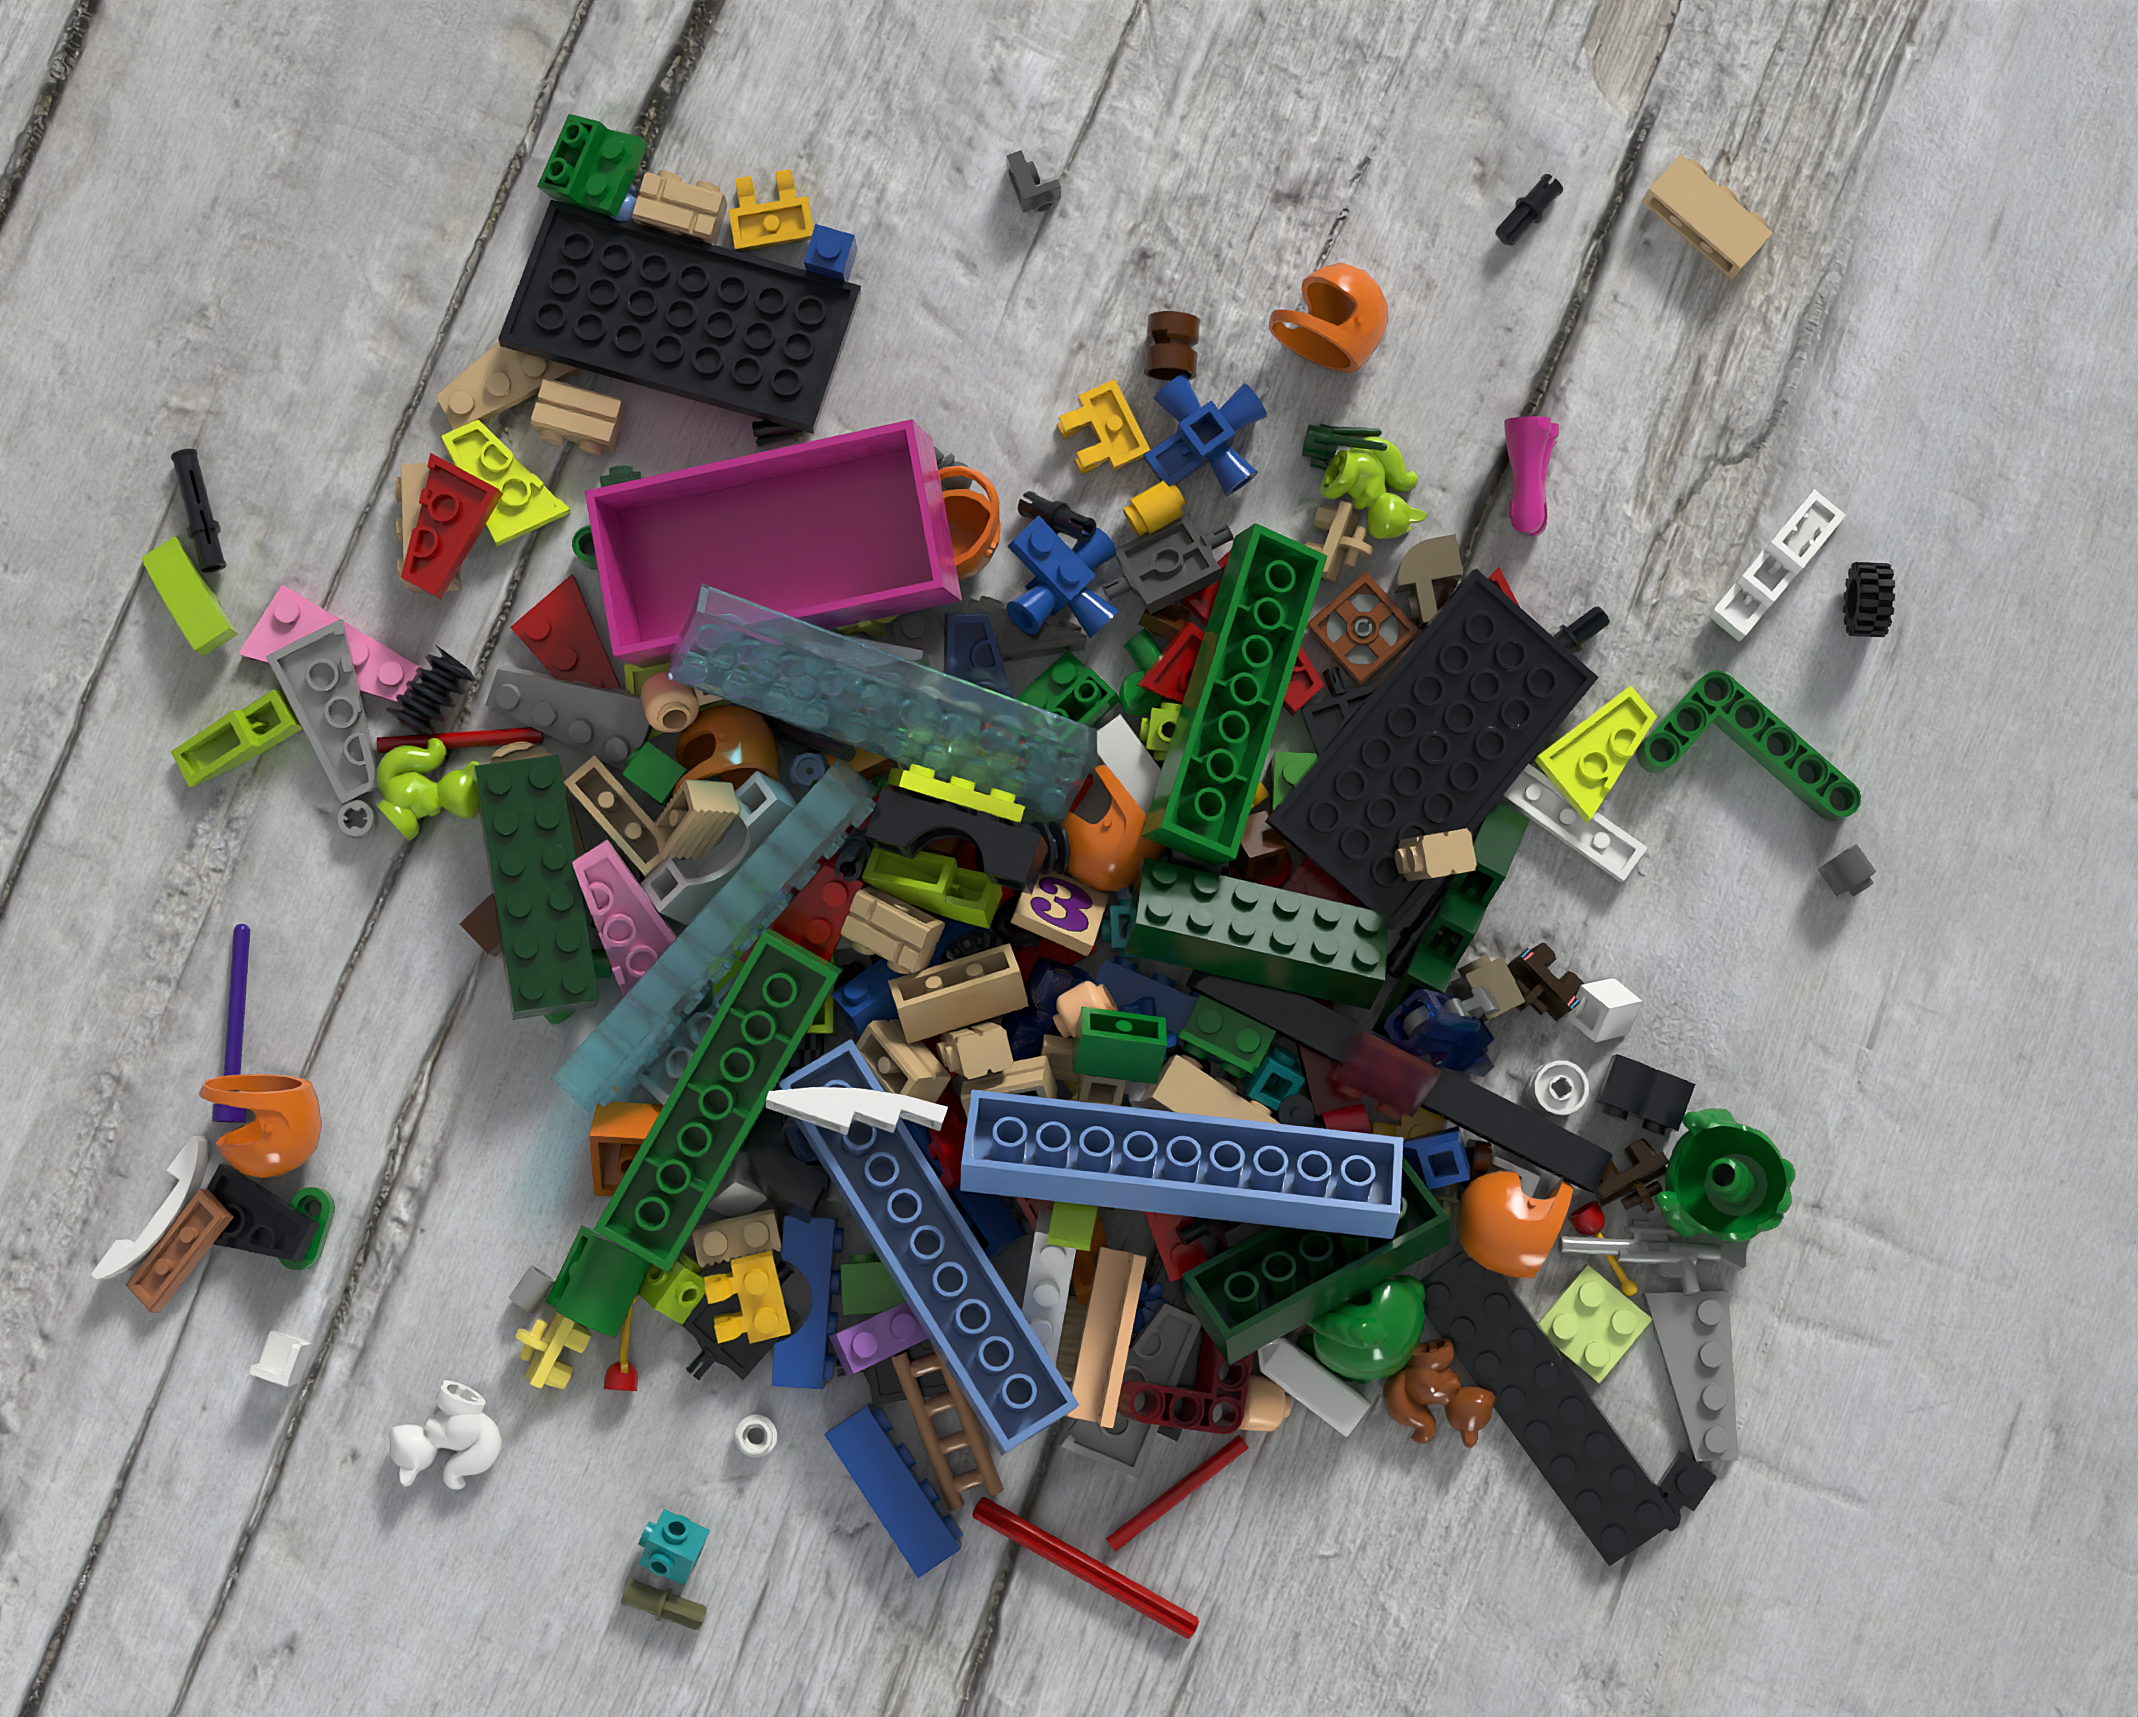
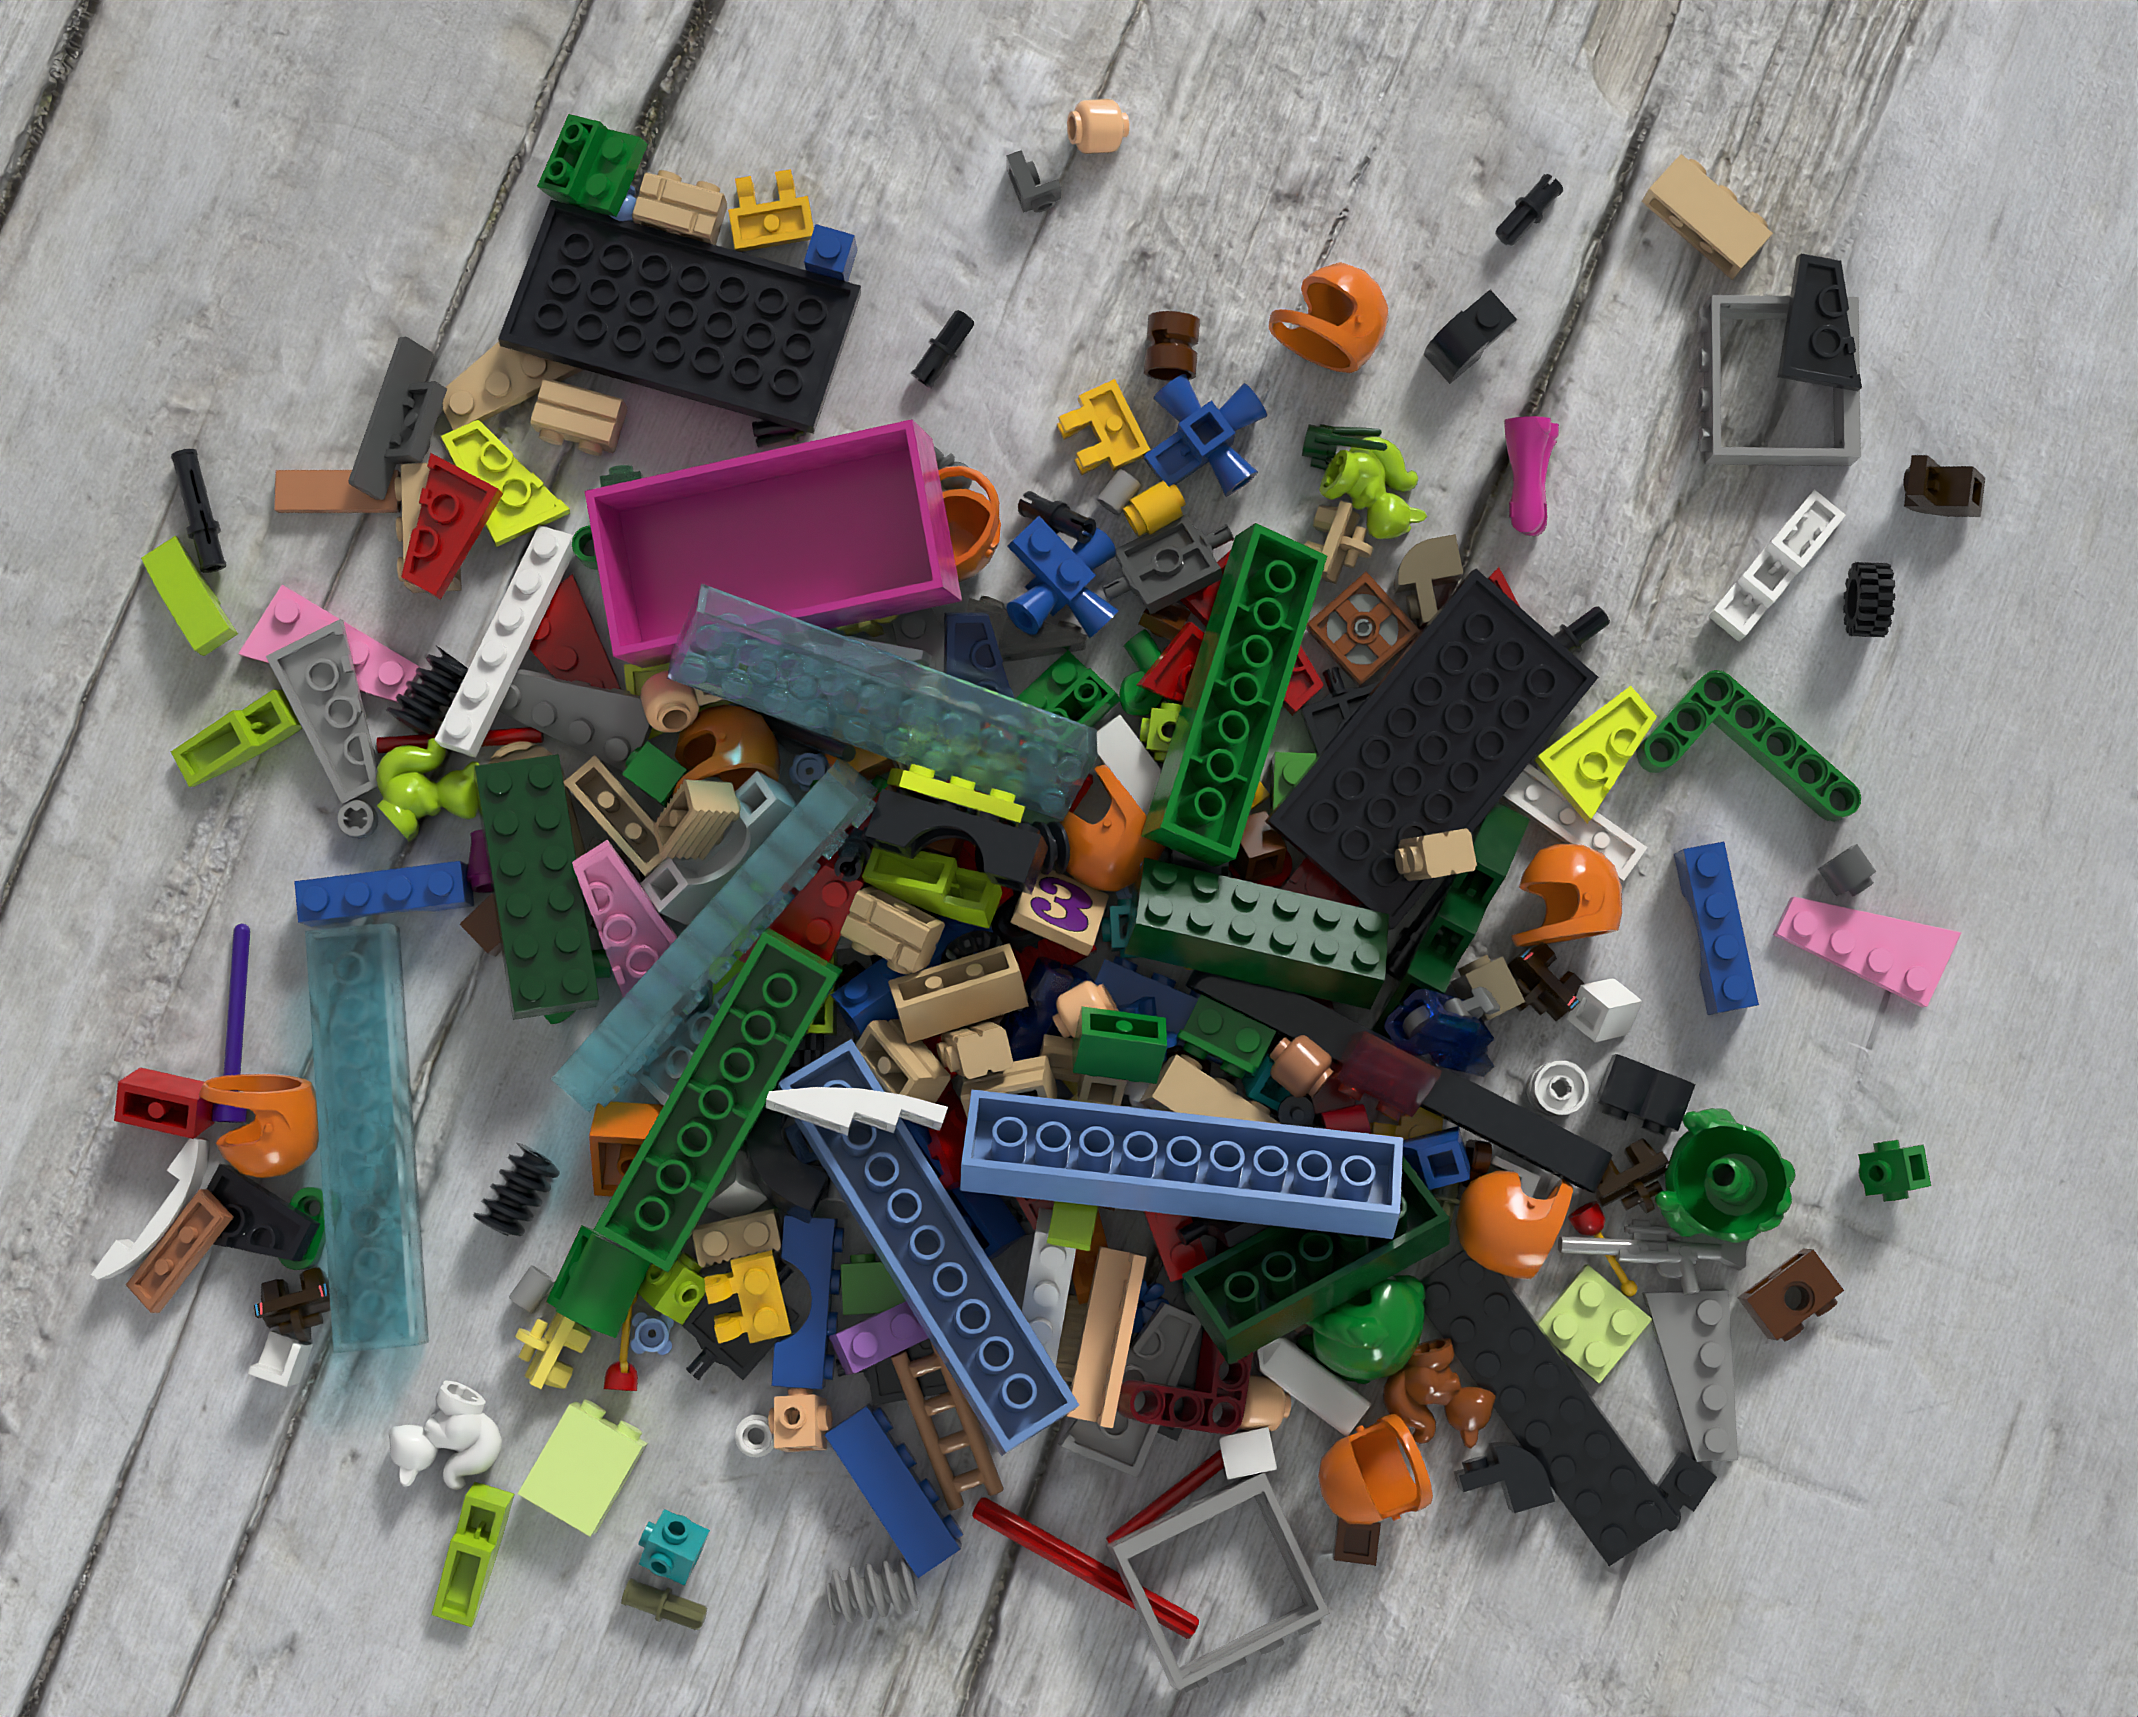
none -> red brick [114,1067,217,1139]
none -> dark brown hips [254,1267,342,1342]
none -> nougat tile [275,470,401,513]
none -> blue arch [294,861,474,927]
none -> clear light blue brick [305,923,429,1353]
none -> dark grey bracket [348,337,447,500]
none -> lime slope [431,1482,515,1628]
none -> white plate [434,525,574,758]
none -> magenta cone [466,829,492,893]
none -> black piece [473,1142,560,1236]
none -> yellowish green brick [517,1399,648,1537]
none -> light blue plate [630,1312,674,1355]
none -> light nougat brick [768,1388,833,1452]
none -> light grey piece [827,1558,918,1625]
none -> black axle [910,310,974,389]
none -> light nougat head [1067,99,1129,154]
none -> light grey hinge [1097,469,1141,516]
none -> light grey window [1106,1472,1330,1692]
none -> white panel [1219,1427,1277,1480]
none -> nougat head [1269,1035,1334,1098]
none -> orange piece [1318,1414,1433,1525]
none -> reddish brown plate [1332,1516,1381,1566]
none -> black brick [1423,289,1517,384]
none -> black brick [1454,1442,1555,1513]
none -> orange piece [1511,844,1622,947]
none -> blue arch [1674,841,1759,1015]
none -> light grey window [1697,295,1861,466]
none -> reddish brown brick [1737,1248,1844,1342]
none -> bright pink wing [1773,897,1962,1008]
none -> black wing [1777,253,1862,391]
none -> green brick [1858,1140,1931,1202]
none -> dark brown brick [1903,455,1986,517]

